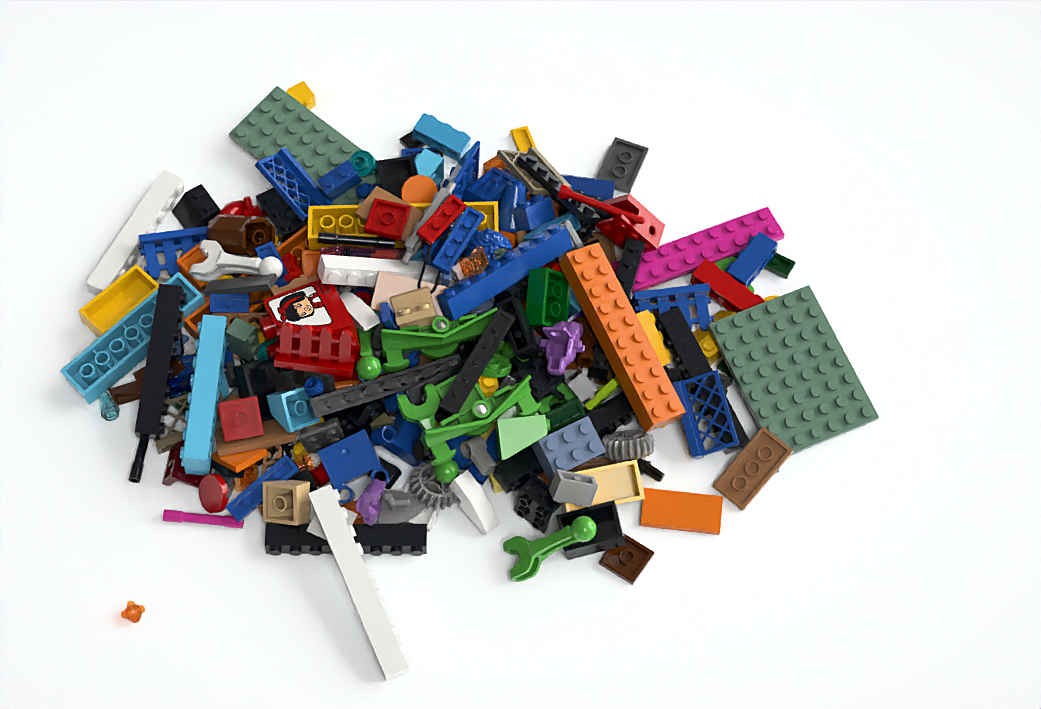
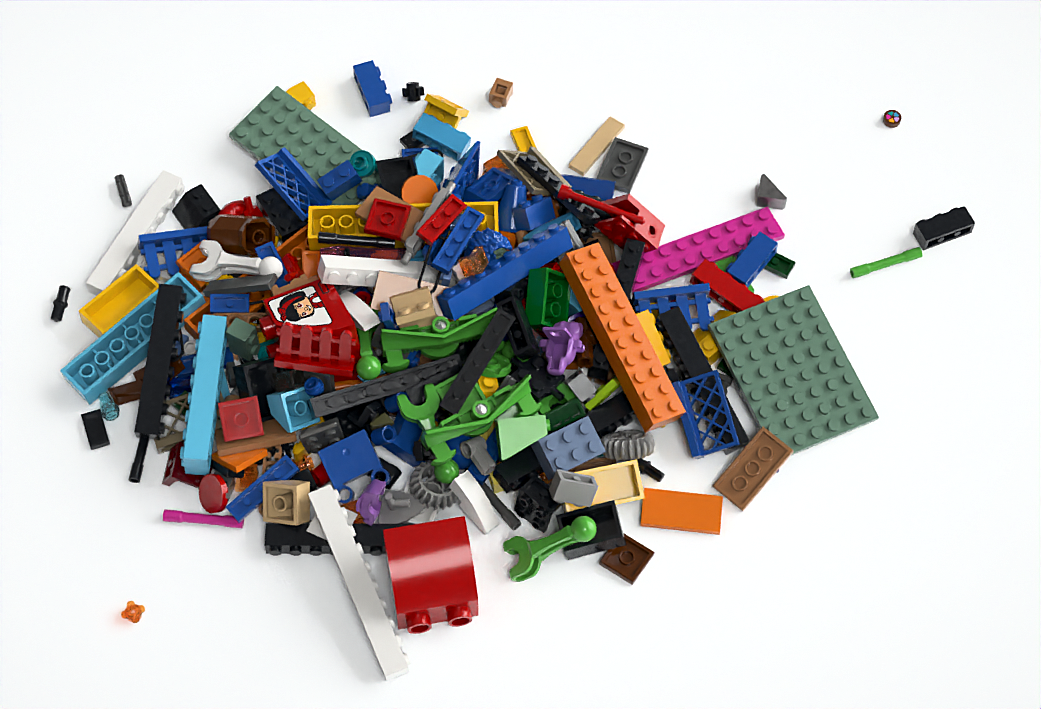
none -> black axle [51,285,71,322]
none -> black tile [81,409,110,450]
none -> dark grey axle [114,174,132,207]
none -> blue brick [353,60,392,117]
none -> red brick [383,516,479,634]
none -> black gear [402,82,425,102]
none -> yellow bracket [424,93,469,129]
none -> dark grey piece [463,468,522,531]
none -> medium nougat brick [489,78,514,108]
none -> tan tile [568,116,625,176]
none -> flat silver slope [757,173,787,210]
none -> bright green piece [850,247,923,279]
none -> reddish brown tile [883,110,902,128]
none -> black brick [913,206,975,251]

